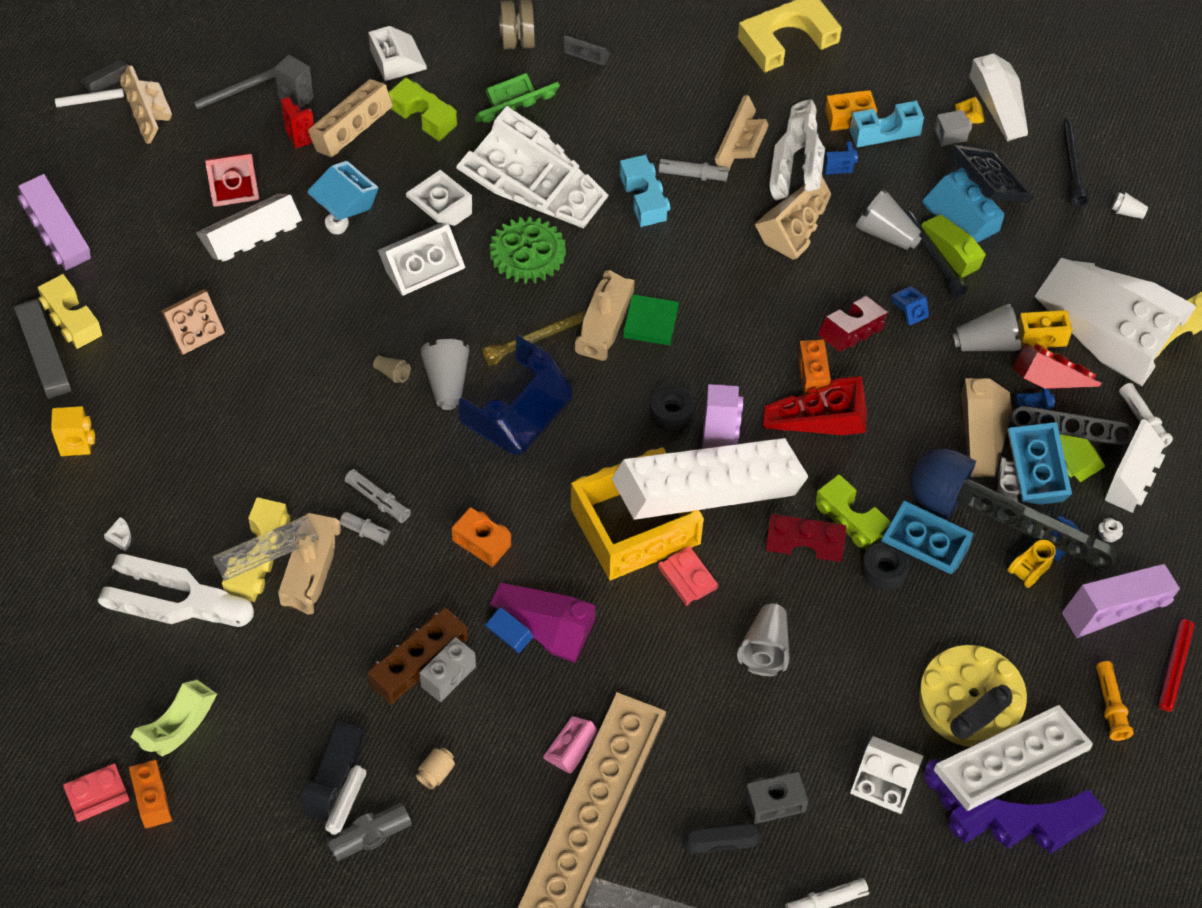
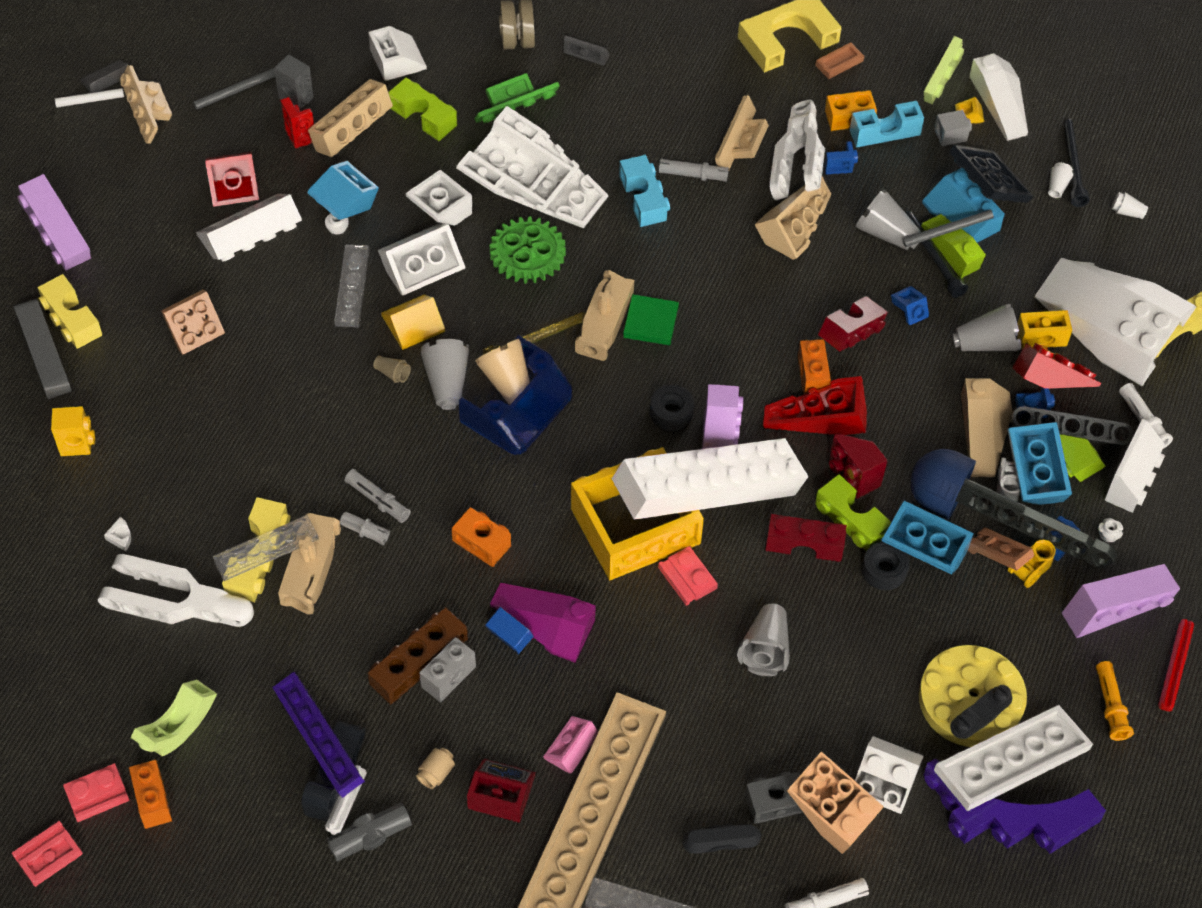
none -> coral plate [12,821,82,887]
none -> dark purple plate [272,672,365,798]
none -> clear plate [334,245,369,328]
none -> yellow slope [381,295,445,350]
none -> dark red slope [467,759,536,823]
none -> tan cone [475,339,533,410]
none -> light nougat slope [787,752,884,854]
none -> nougat tile [815,42,864,79]
none -> dark red slope [829,434,887,499]
none -> dark grey bar [902,209,994,247]
none -> yellowish green wing [924,36,964,104]
none -> nougat plate [968,528,1034,571]
none -> white cone [1048,163,1073,198]

